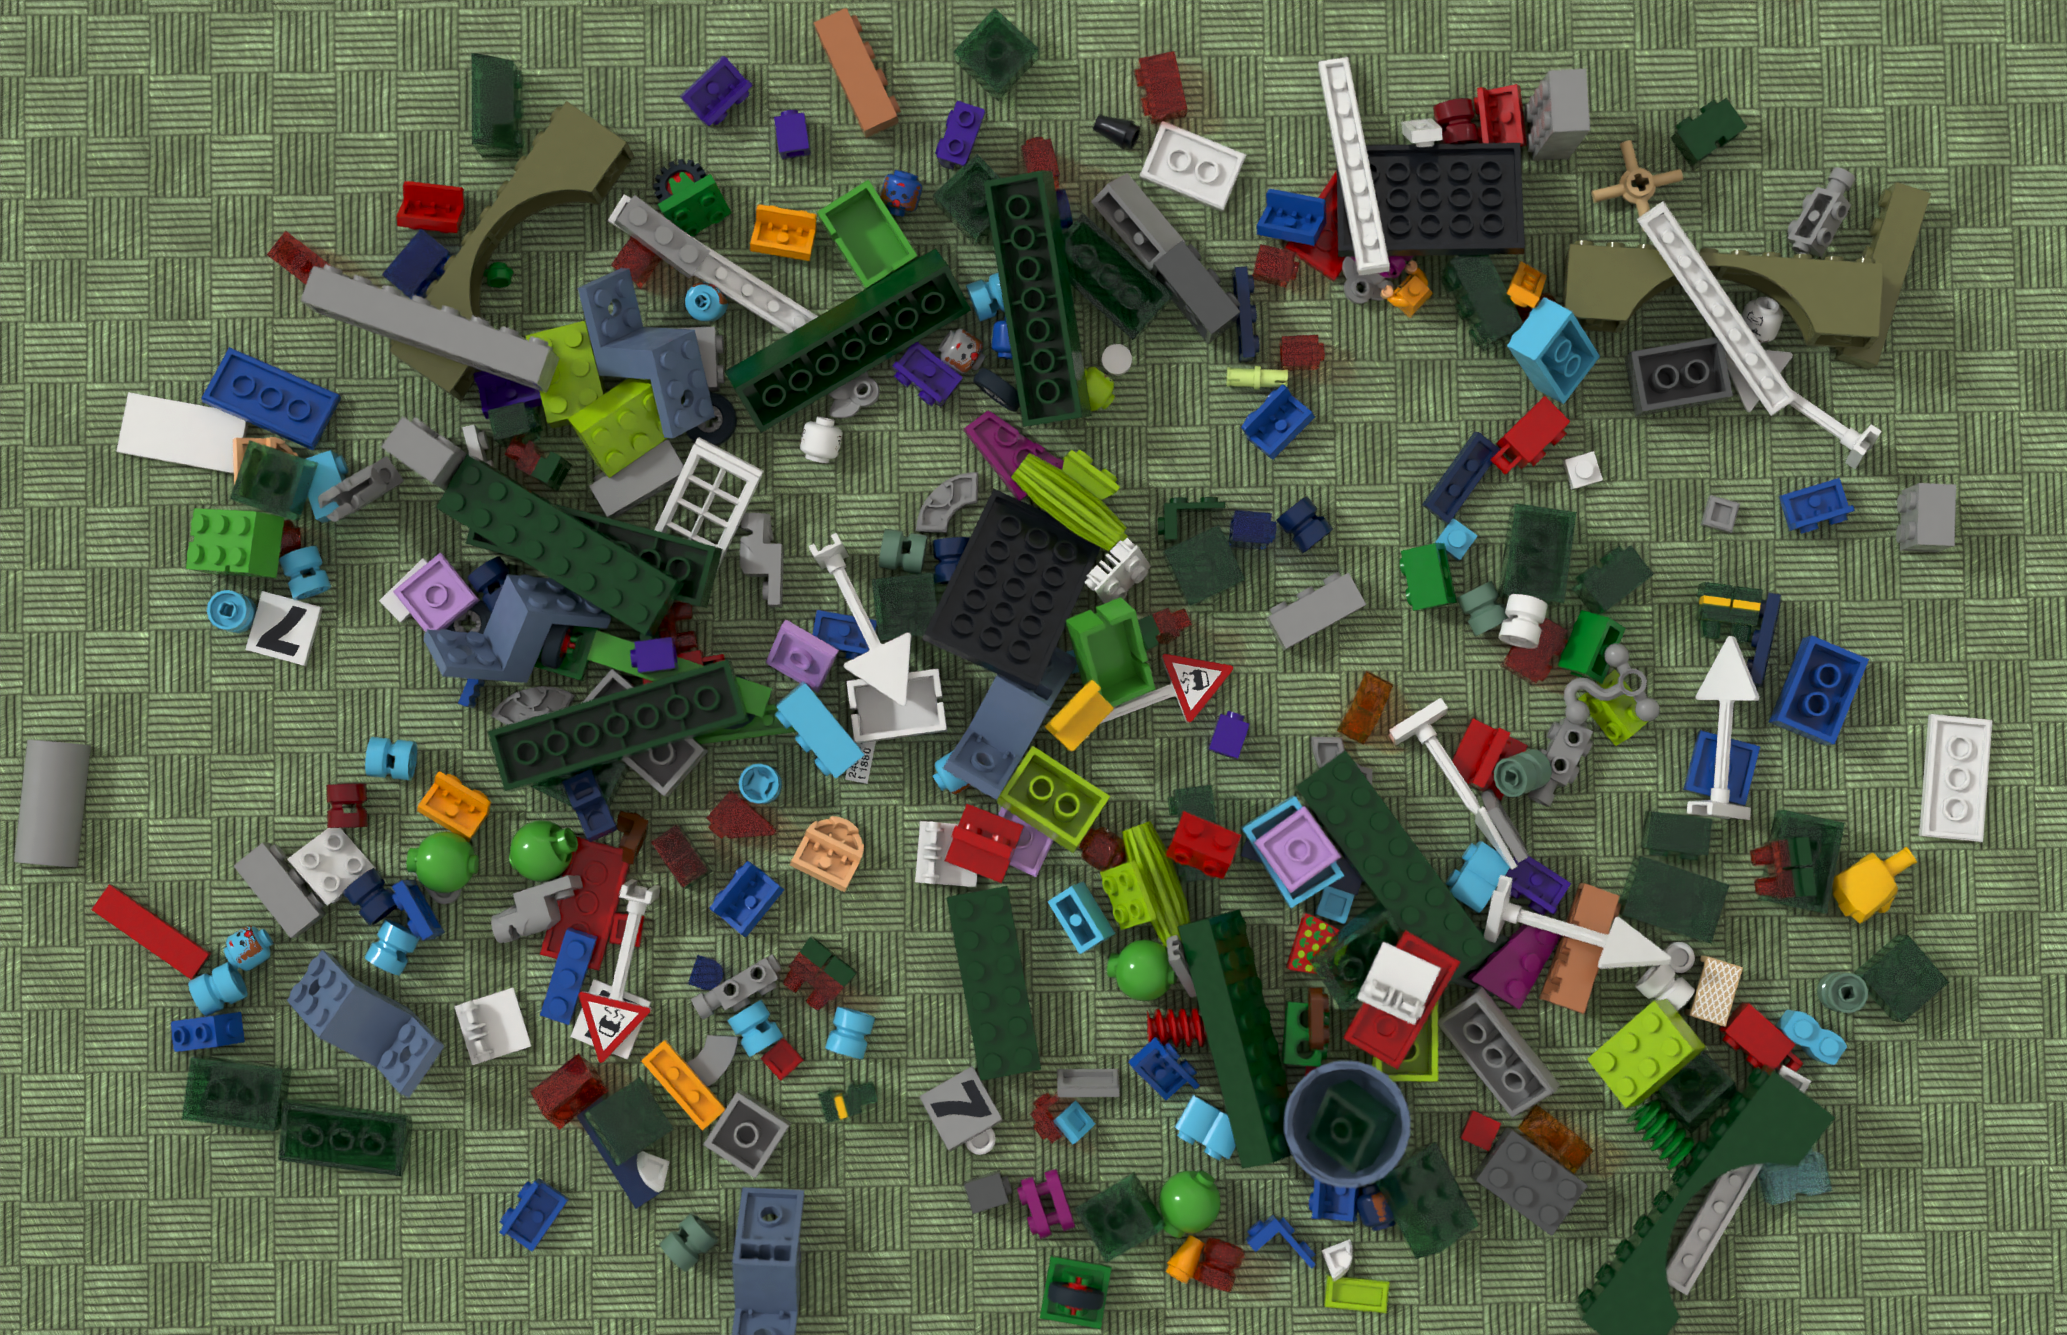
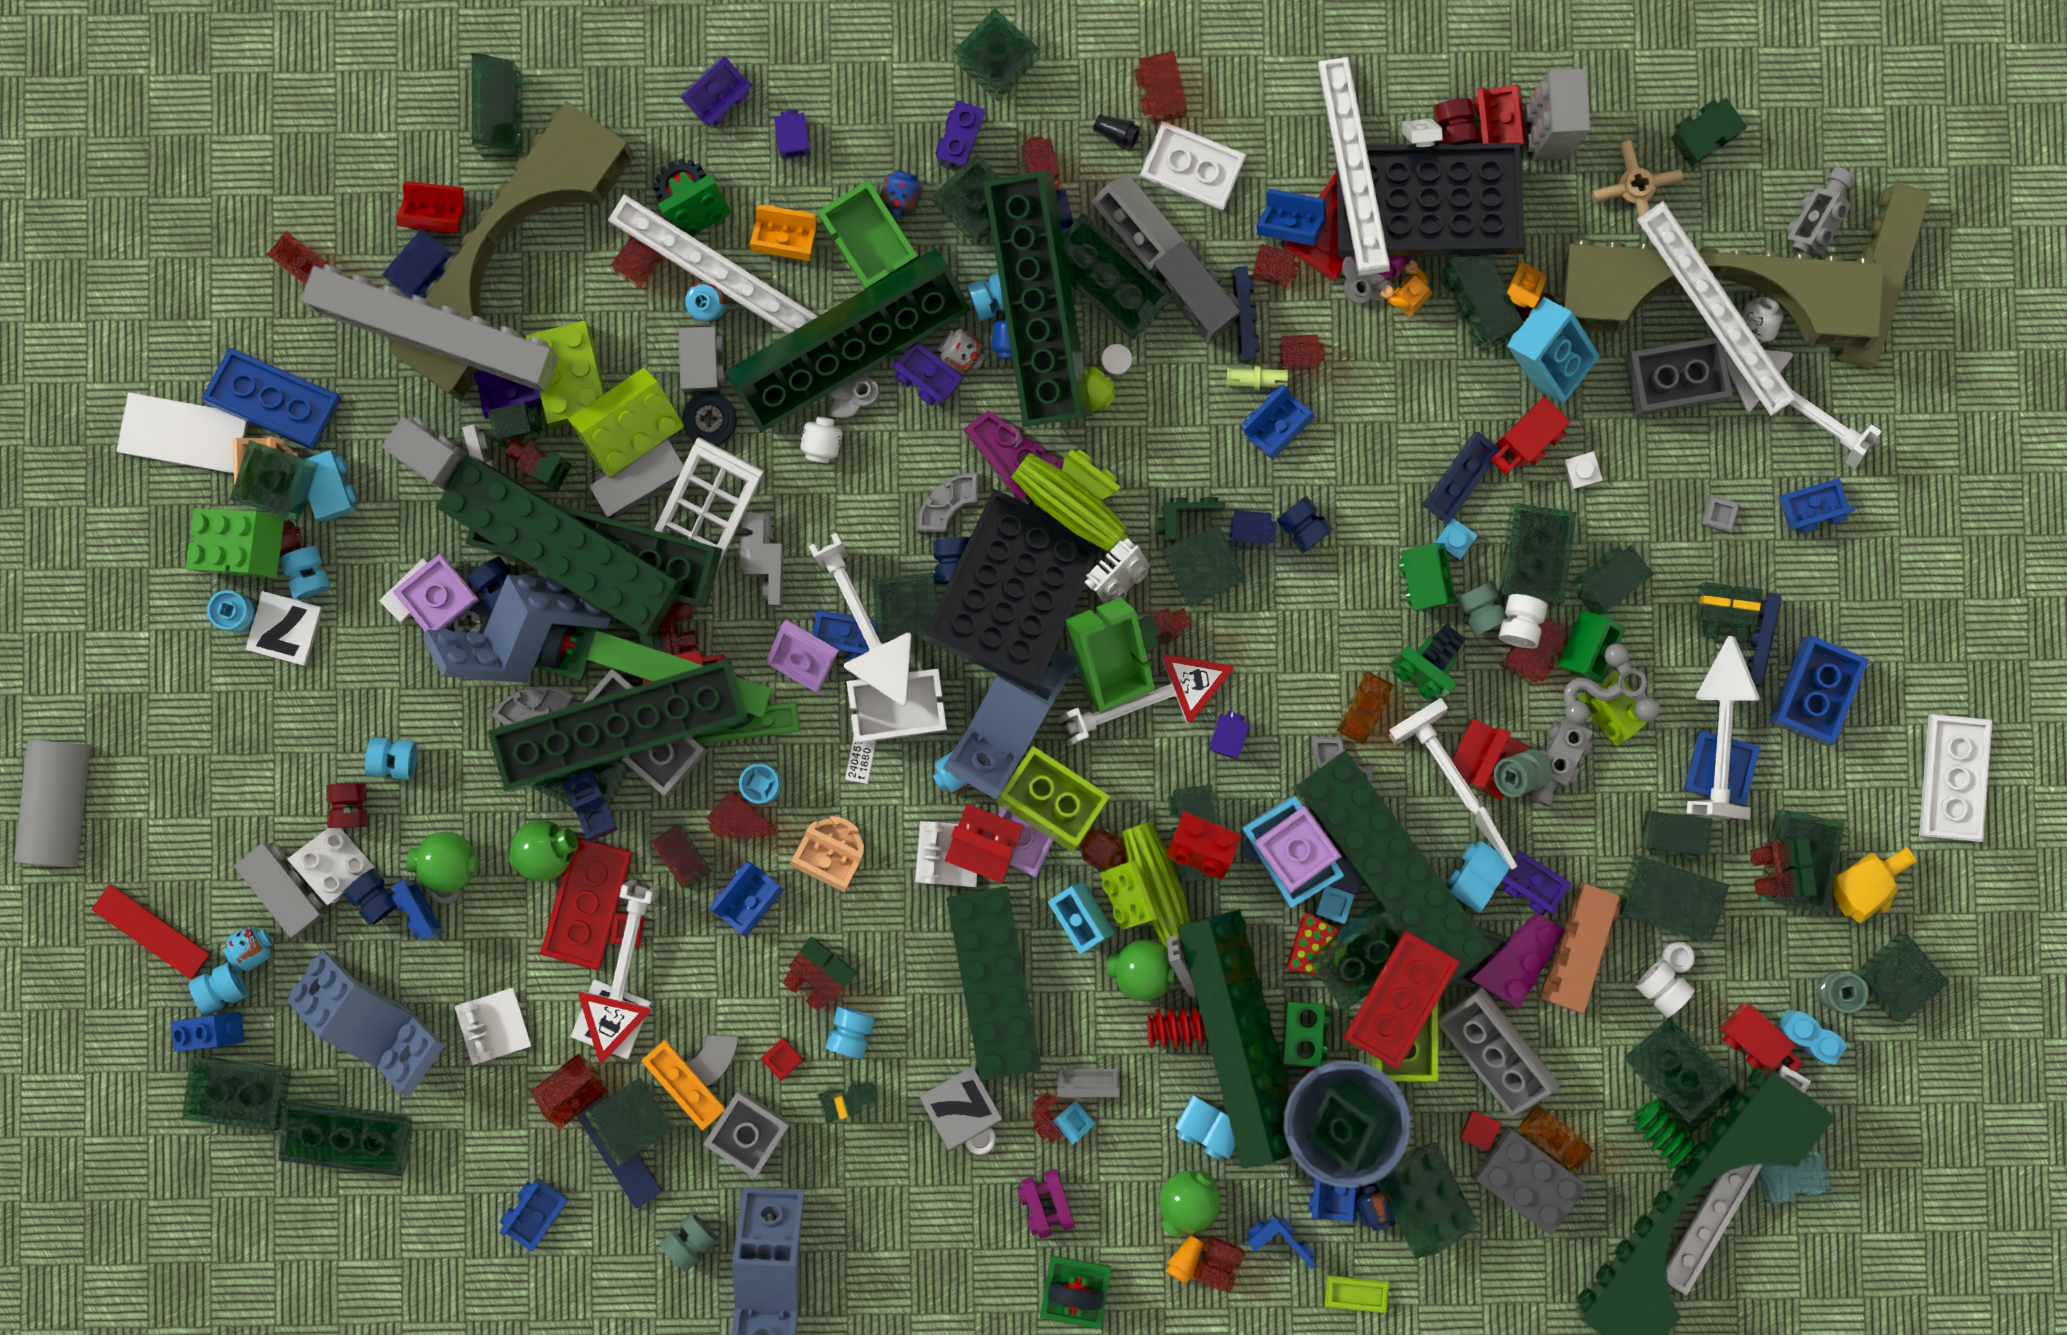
light grey plate [318,456,404,522] -> none
medium azure wheel [364,919,421,976] -> none
light orange bracket [417,771,491,842] -> none
blue piece [458,679,485,708] -> none
green plate [483,262,514,288] -> none
light grey plate [491,875,583,943] -> none
blue plate [540,927,598,1025] -> none
sand blue bracket [578,268,715,438] -> none
light grey brick [614,195,710,279] -> none
reddish brown bracket [617,811,649,865] -> none
dark purple brick [630,637,679,674] -> none
white tile [637,1151,670,1193] -> none
clear blue tile [688,955,724,990] -> none
light grey brick [691,954,782,1020] -> none
medium azure wheel [727,999,784,1057] -> none
medium azure brick [775,681,864,778] -> none
nougat brick [814,8,901,138] -> none
sand green wheel [879,528,928,575] -> none
dark grey brick [964,1170,1013,1214] -> none
black bush [973,367,1020,412] -> none
yellow panel [1045,679,1113,752] -> none
clear green brick [1074,1172,1166,1263] -> none
blue bracket [1128,1037,1200,1100] -> none
light grey brick [1266,572,1366,651] -> none
reddish brown plate [1308,987,1330,1050] -> none
white tile [1321,1239,1353,1281] -> none
white hinge [1357,942,1441,1025] -> none
light grey tile [1480,788,1528,863] -> none
white piece [1484,875,1672,969] -> none
lime brick [1587,999,1706,1108] -> none
tan panel [1684,956,1743,1027] -> none
light grey brick [1896,483,1956,552] -> none
none -> green plate [1389,624,1466,701]

